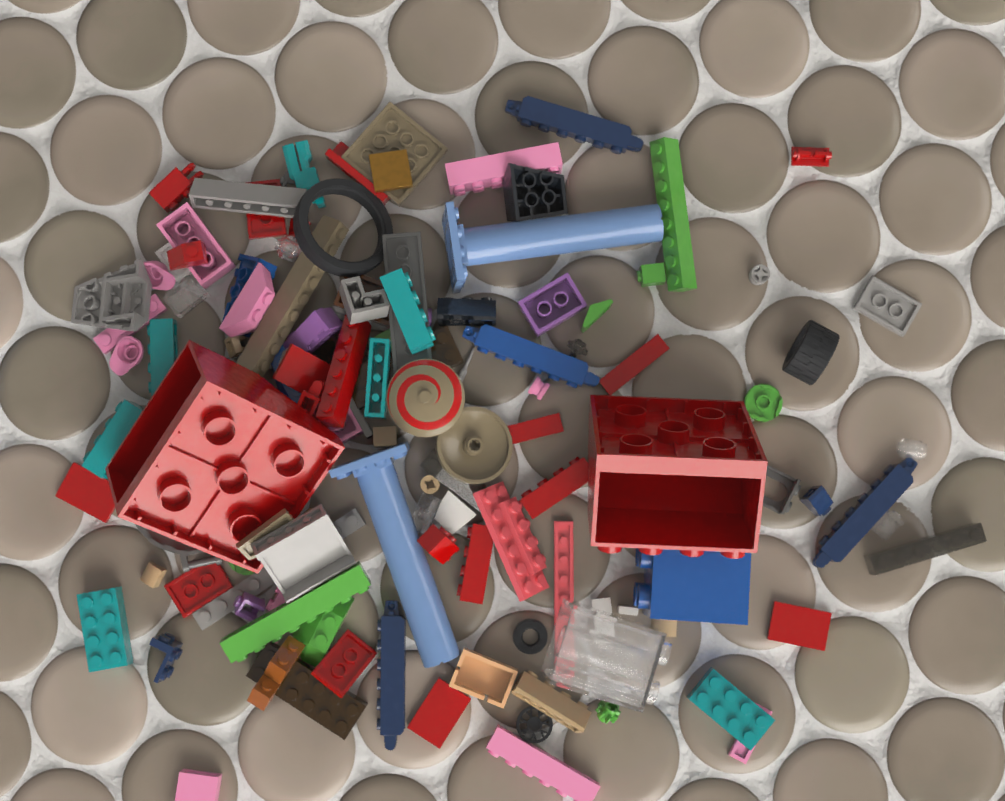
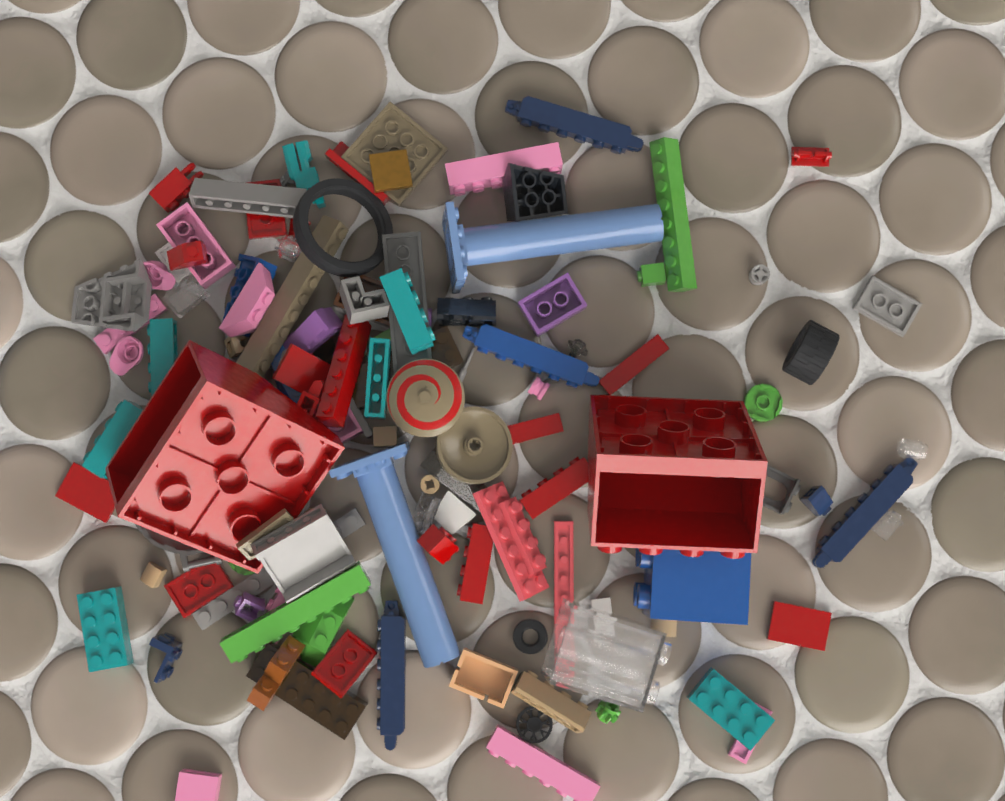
red tile [407,677,471,749] -> none
bright green slope [581,299,613,333] -> none
white tile [617,605,639,616] -> none
clear smoke brick [864,522,987,575] -> none

